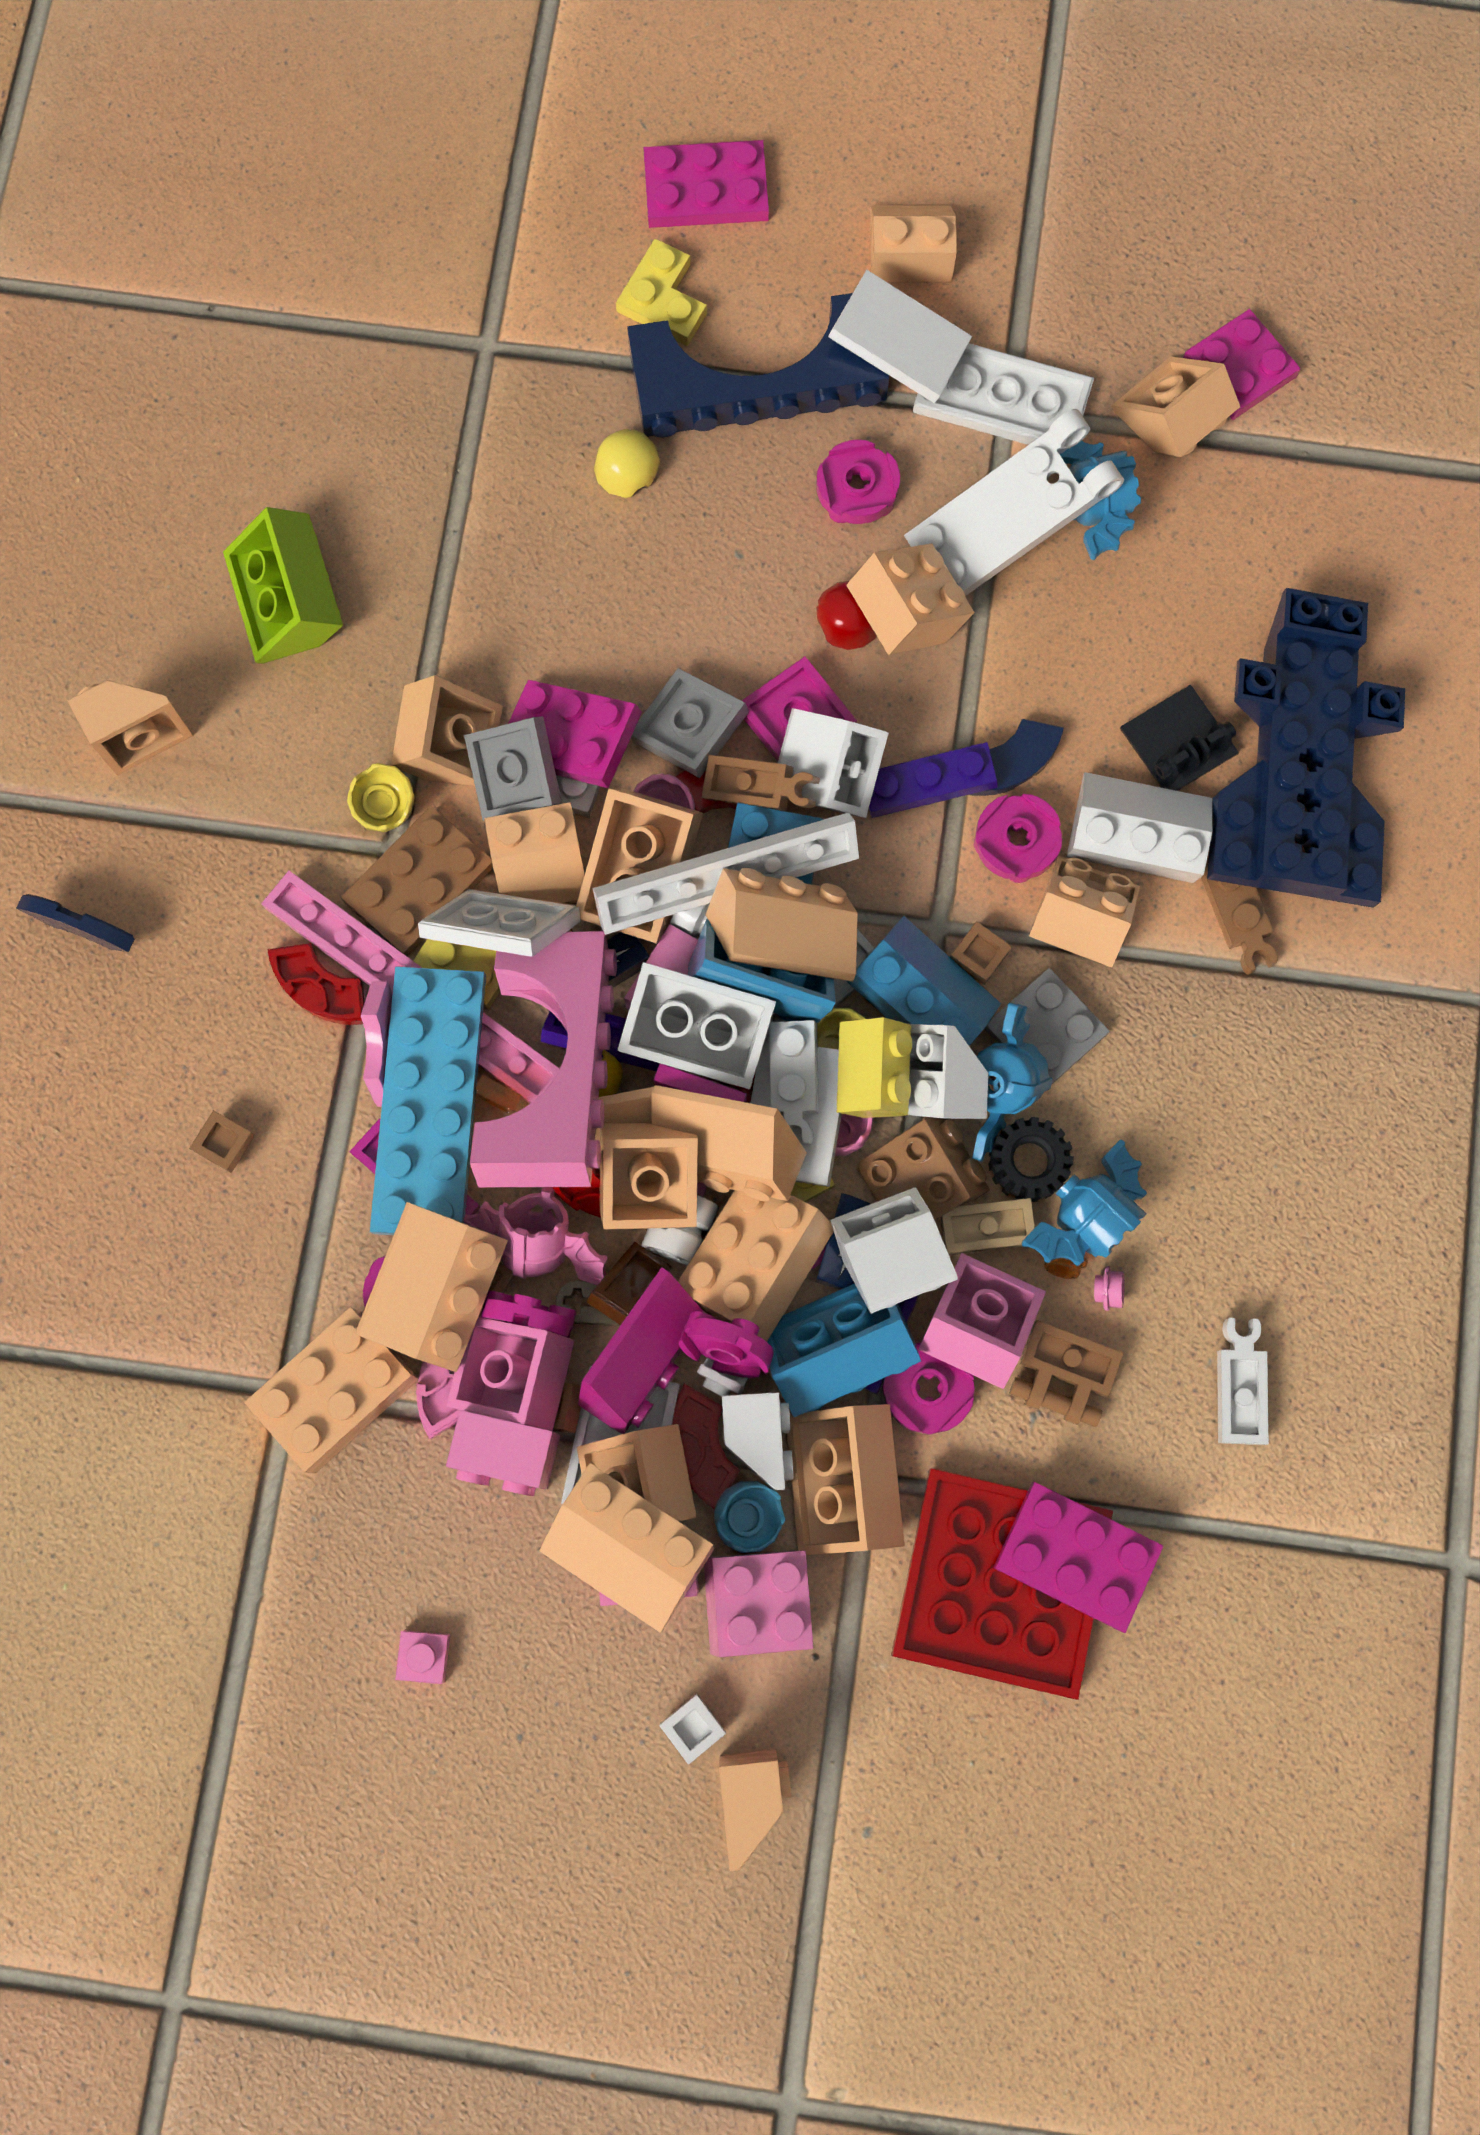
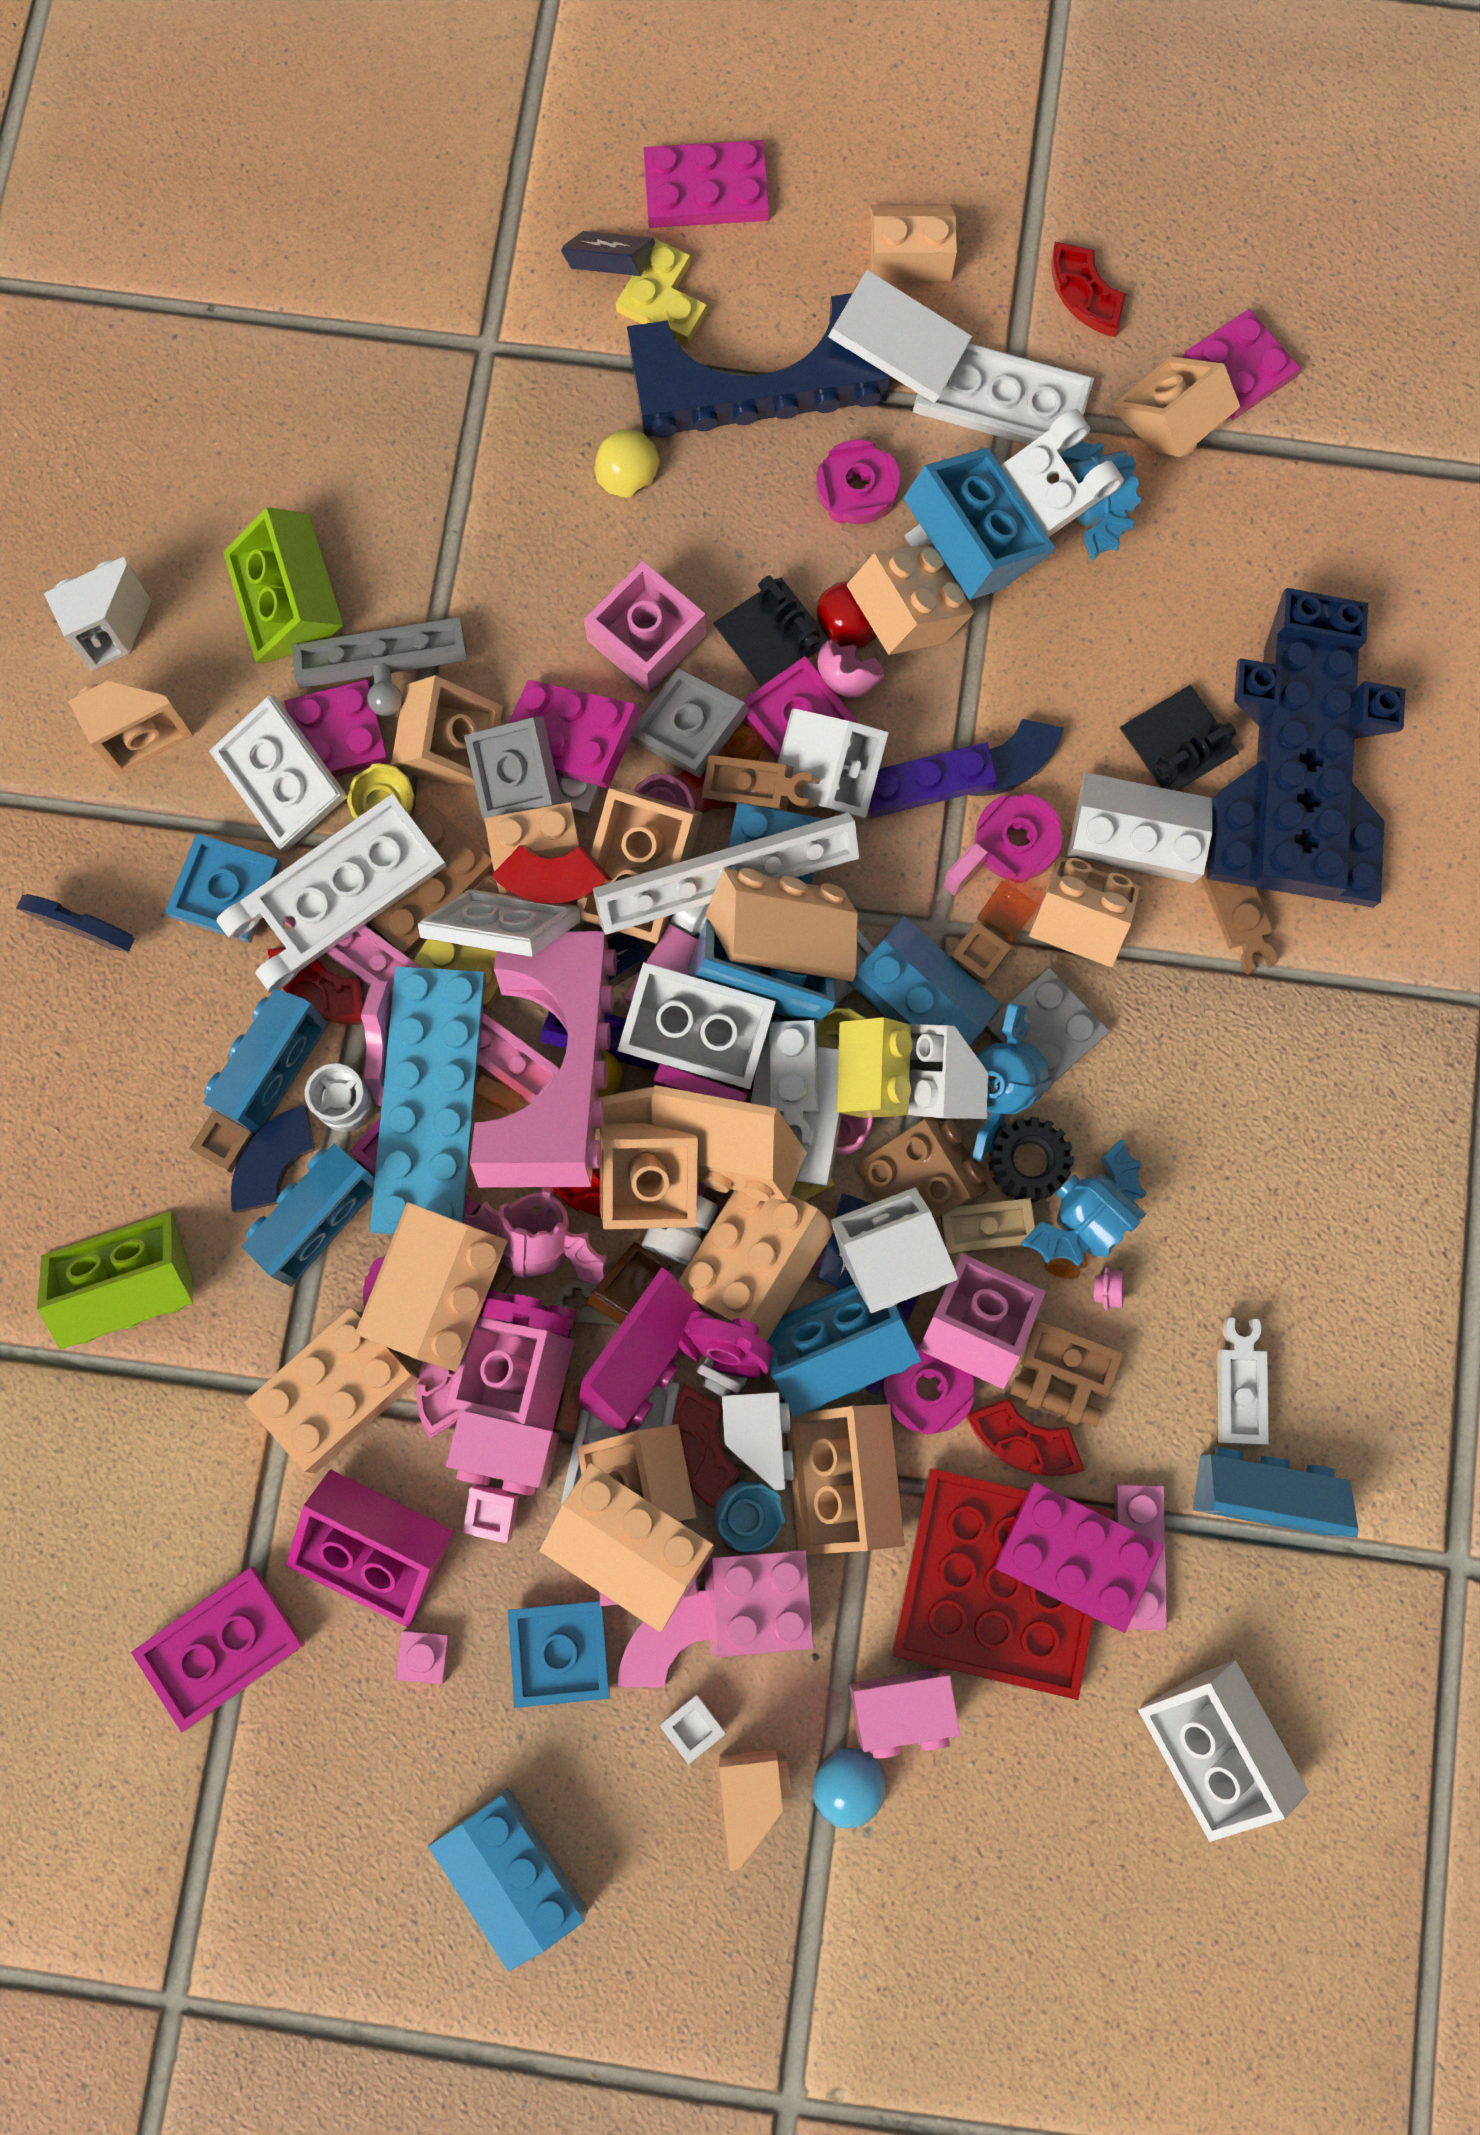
none -> lime slope [37,1211,193,1350]
none -> white slope [44,556,152,671]
none -> dark pink plate [131,1567,305,1733]
none -> dark azure plate [165,833,282,944]
none -> dark azure slope [202,988,329,1134]
none -> white tile [209,695,348,852]
none -> white hinge [216,793,446,992]
none -> dark blue tile [231,1105,316,1213]
none -> dark azure slope [241,1143,375,1287]
none -> dark pink plate [284,680,389,777]
none -> dark pink slope [286,1469,454,1628]
none -> light grey plate [292,617,467,716]
none -> white wheel [304,1063,375,1132]
none -> dark azure slope [428,1787,588,1971]
none -> bright pink plate [463,1484,520,1543]
none -> red tile [491,845,613,904]
none -> dark azure plate [508,1600,610,1708]
none -> dark blue slope [561,231,655,276]
none -> bright pink brick [584,560,706,694]
none -> bright pink tile [617,1590,709,1688]
none -> black hinge [713,575,830,687]
none -> clear orange plate [723,727,764,761]
none -> medium azure hair [812,1748,887,1829]
none -> bright pink hair [818,640,885,698]
none -> bright pink brick [848,1668,961,1759]
none -> dark azure slope [903,448,1056,600]
none -> bright pink tile [943,843,988,896]
none -> red tile [966,1398,1085,1476]
none -> clear orange tile [977,881,1038,942]
none -> red tile [1051,241,1126,338]
none -> bright pink plate [1114,1485,1167,1630]
none -> white slope [1138,1660,1309,1842]
none -> dark azure slope [1193,1447,1358,1538]

